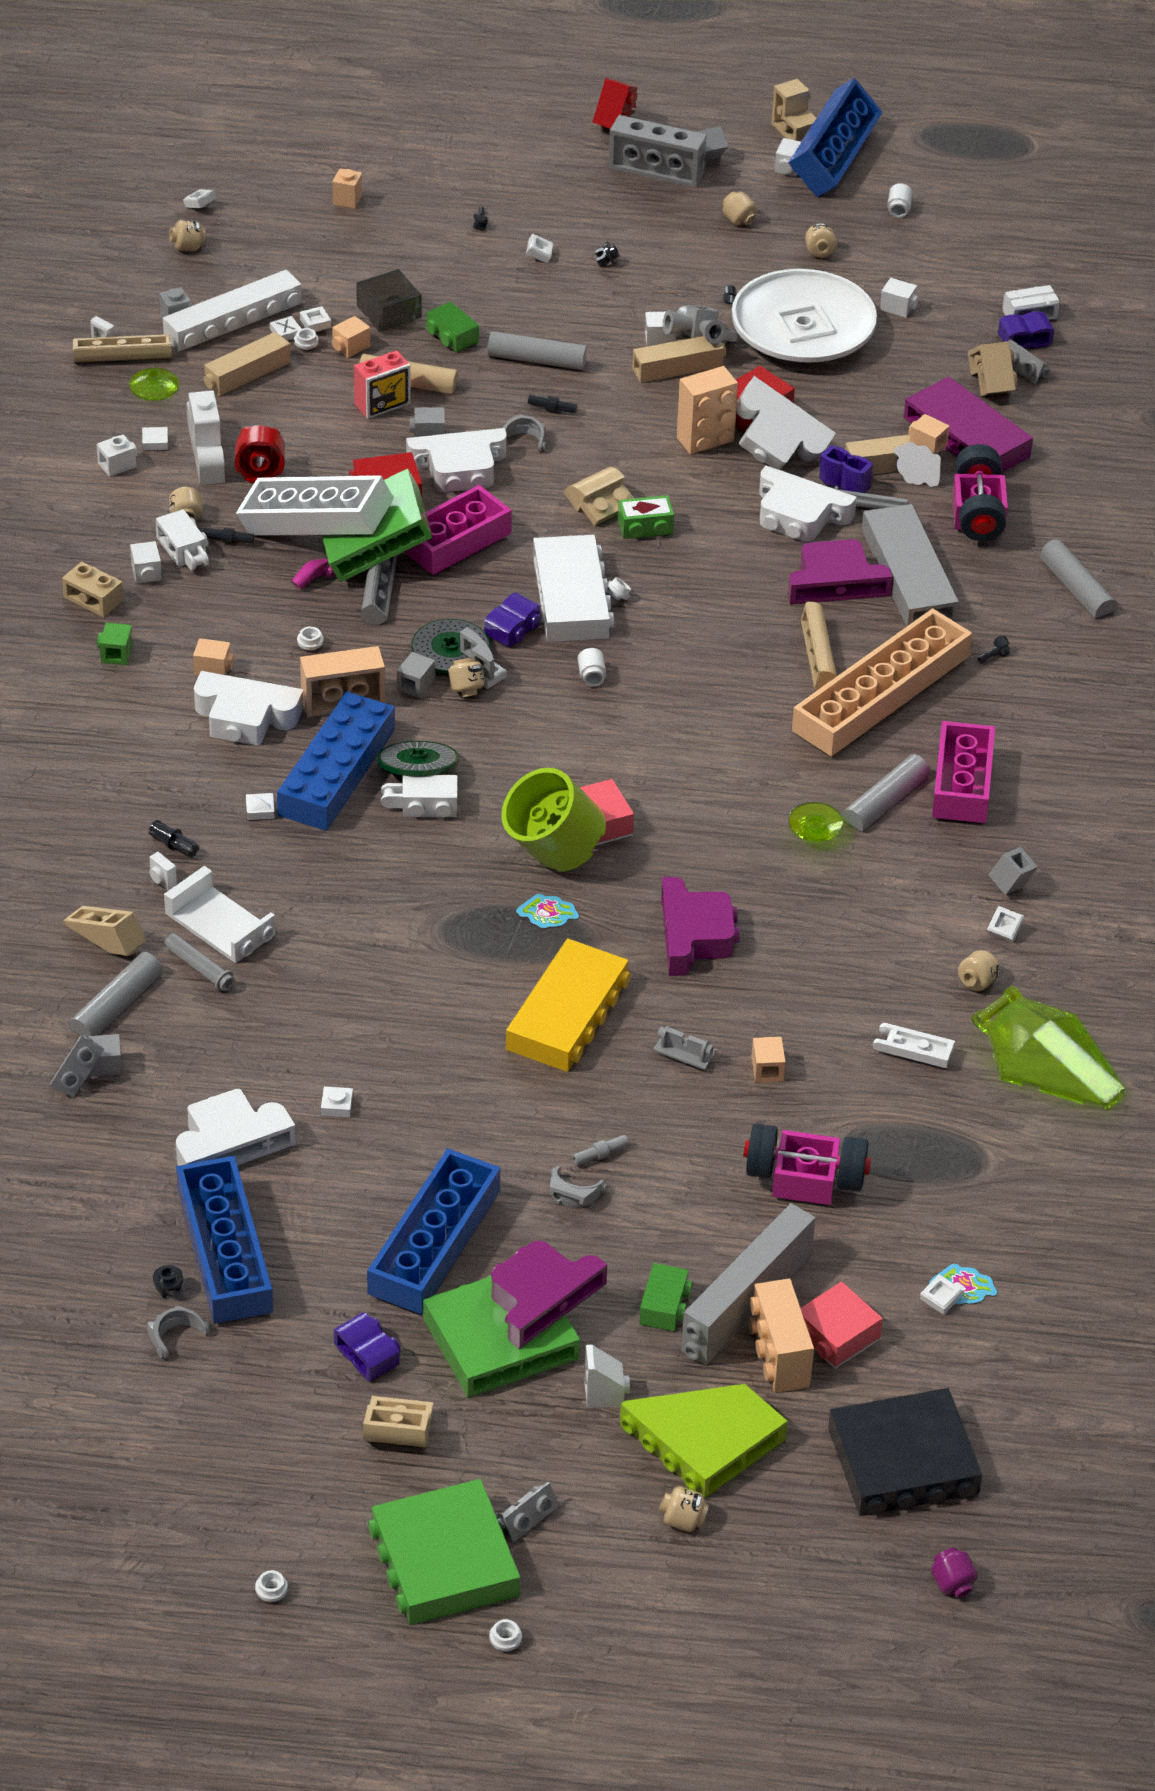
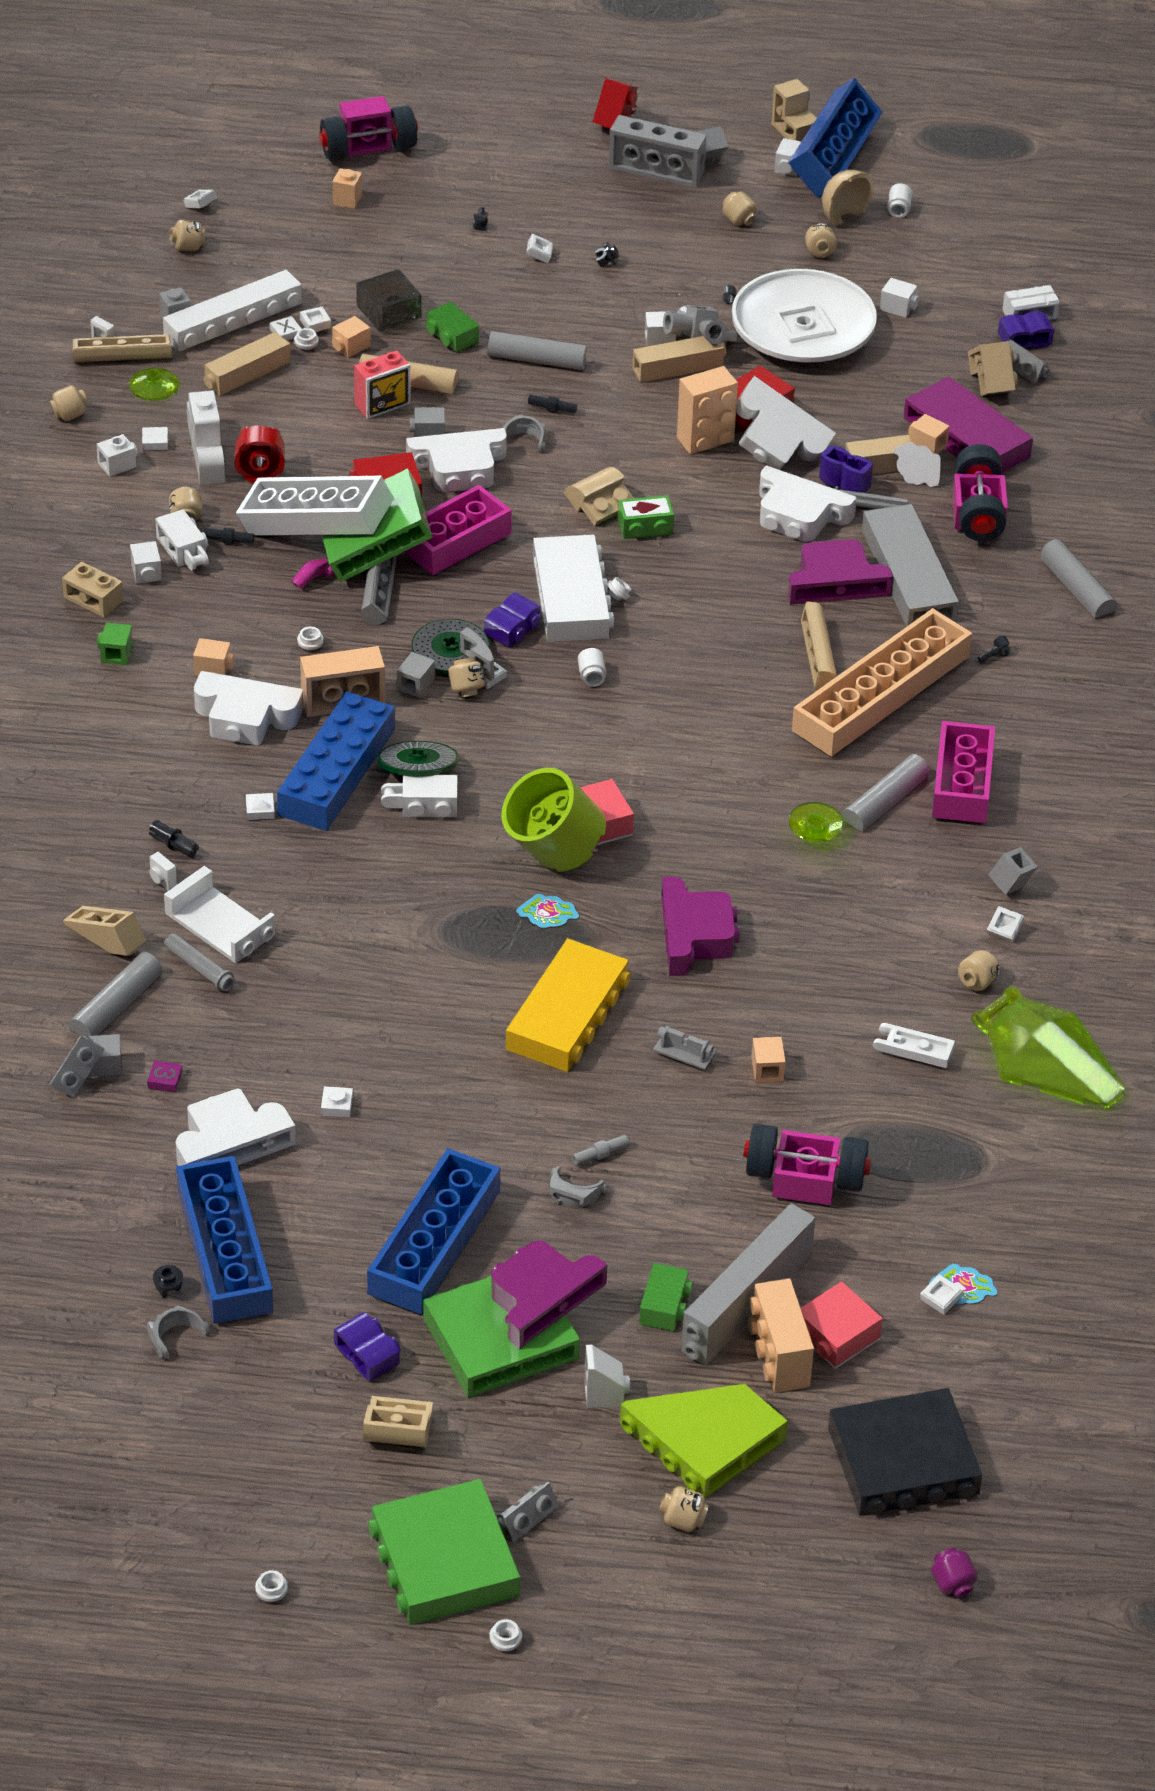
none -> tan head [50,385,88,422]
none -> magenta tile [147,1060,183,1092]
none -> brick [319,96,418,160]
none -> tan cylinder [821,170,874,226]

